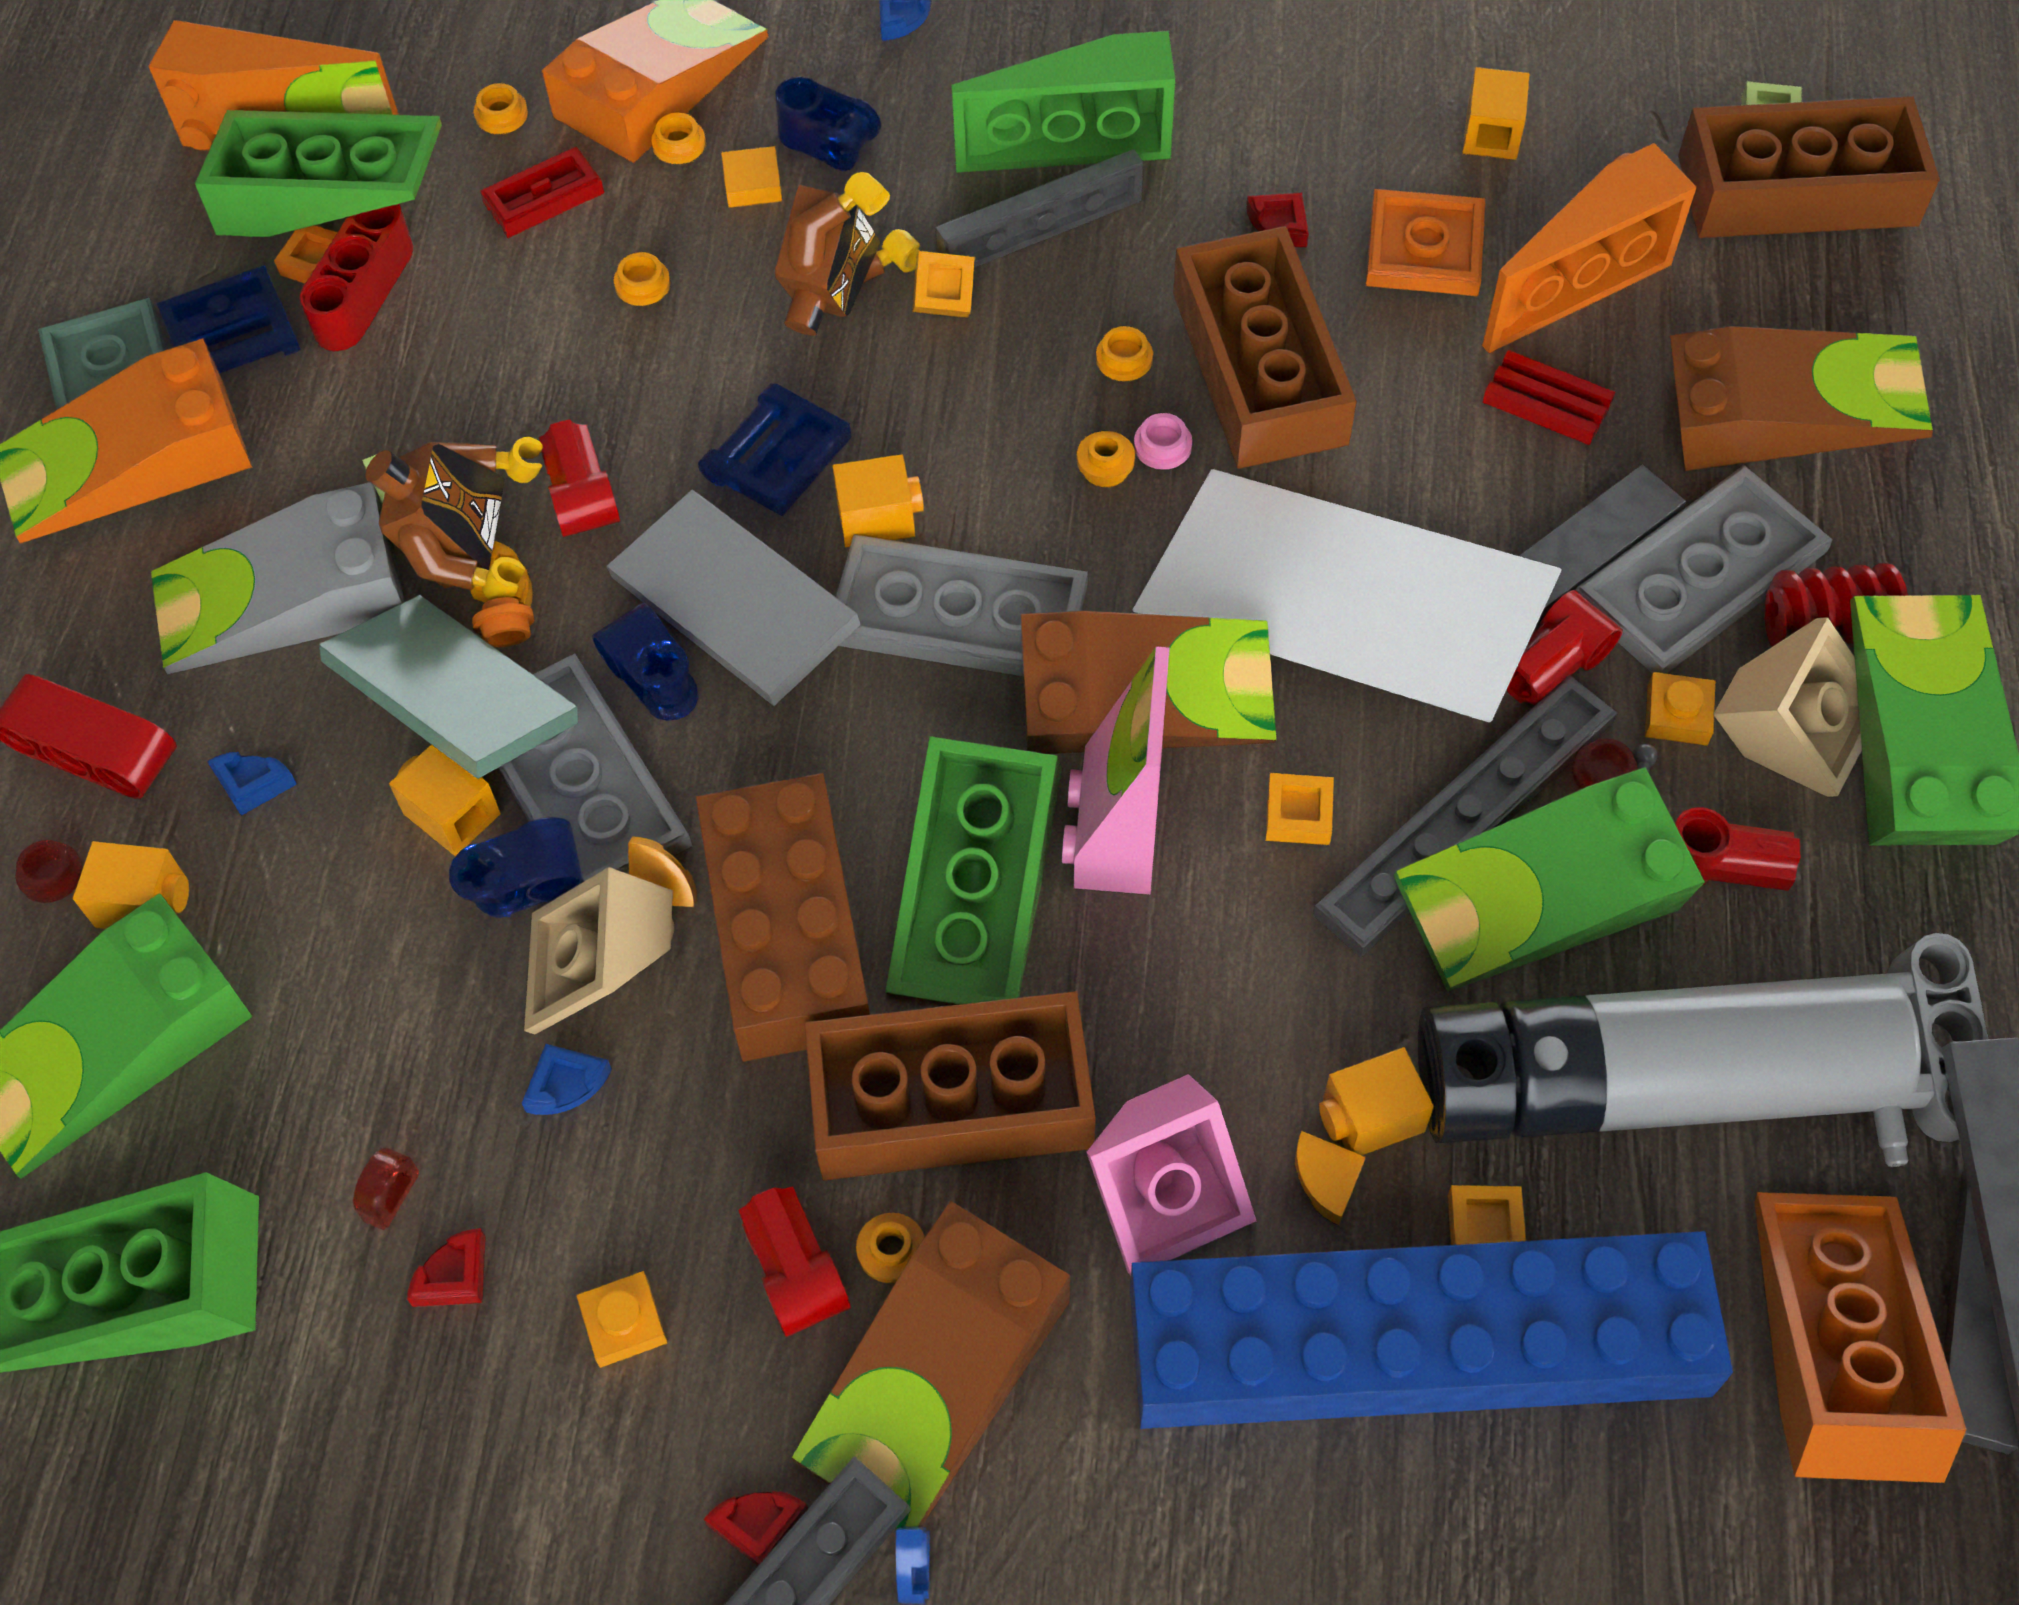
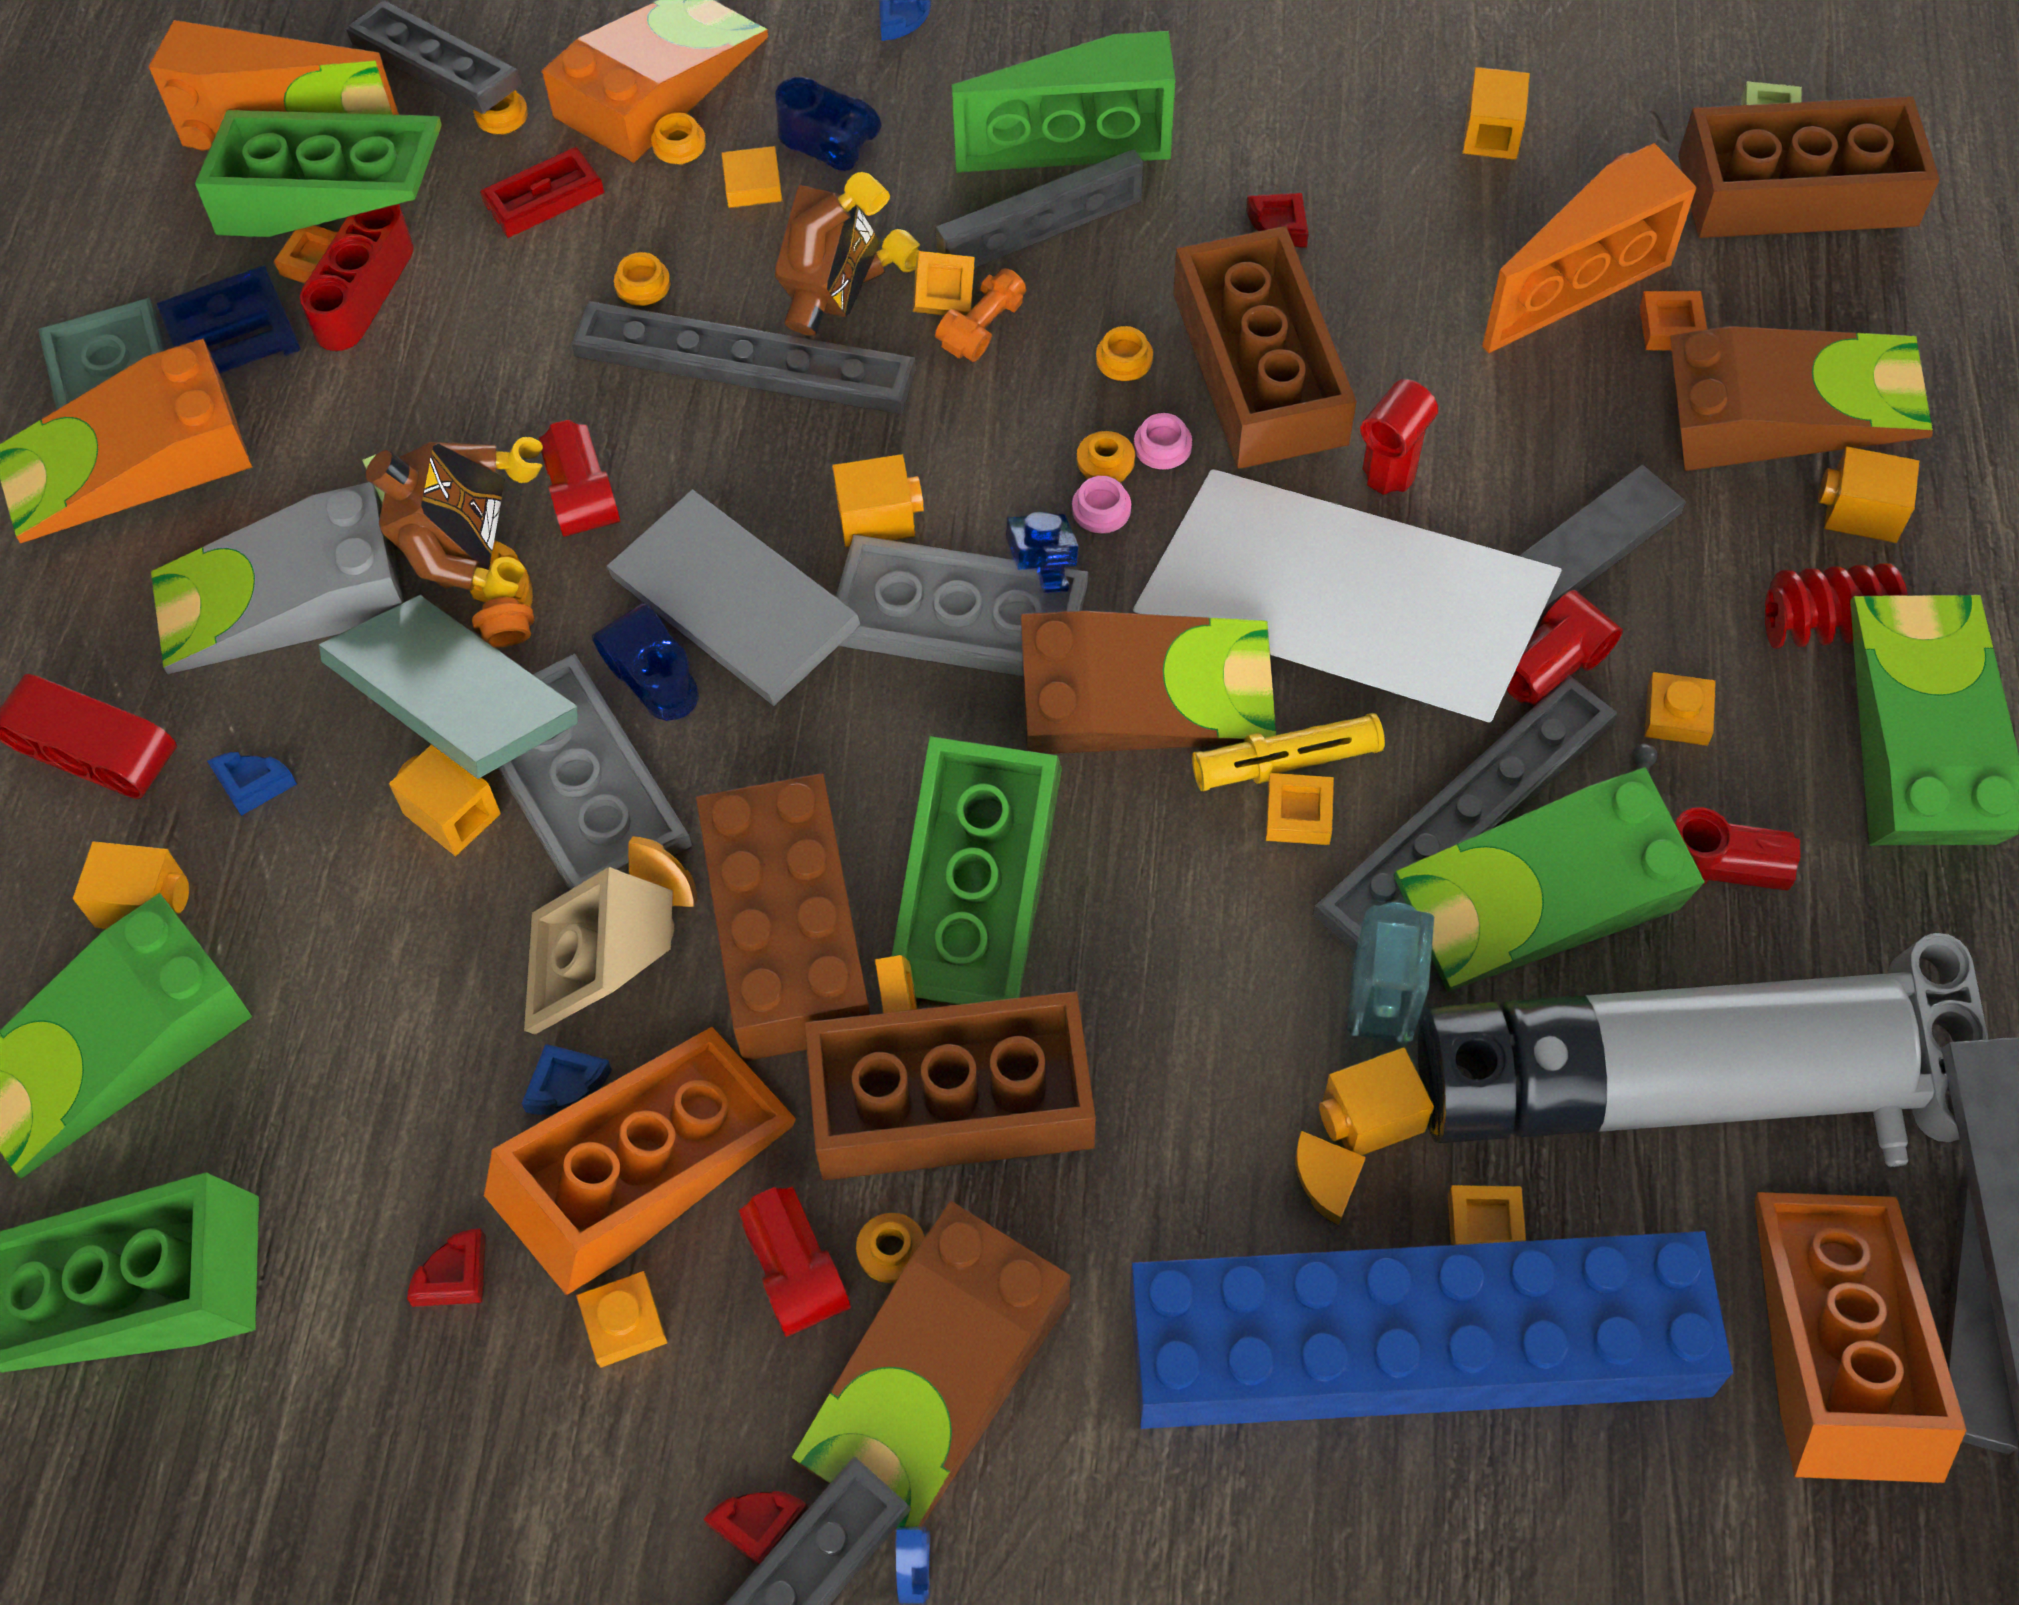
clear red plate [15,840,83,903] -> none
clear red tile [353,1147,419,1230] -> none
clear blue piece [449,817,584,918] -> none
clear blue plate [698,383,852,516] -> none
bright pink slope [1062,647,1170,895] -> none
bright pink slope [1087,1074,1257,1275] -> none
orange plate [1366,189,1485,296] -> none
red tile [1482,350,1616,446] -> none
clear red plate [1572,738,1638,789] -> none
light grey tile [1575,465,1833,674] -> none
tan slope [1713,617,1862,797] -> none
none -> flat silver tile [346,0,522,114]
none -> orange slope [484,1027,796,1296]
none -> flat silver tile [572,301,916,414]
none -> light orange tile [875,955,917,1013]
none -> orange bar [935,268,1026,362]
none -> clear blue plate [1006,512,1079,593]
none -> bright pink plate [1072,476,1131,533]
none -> yellow pin [1192,713,1385,791]
none -> clear light blue brick [1346,903,1434,1043]
none -> red piece [1360,379,1438,495]
none -> orange plate [1639,291,1707,350]
none -> light orange brick [1818,446,1920,543]

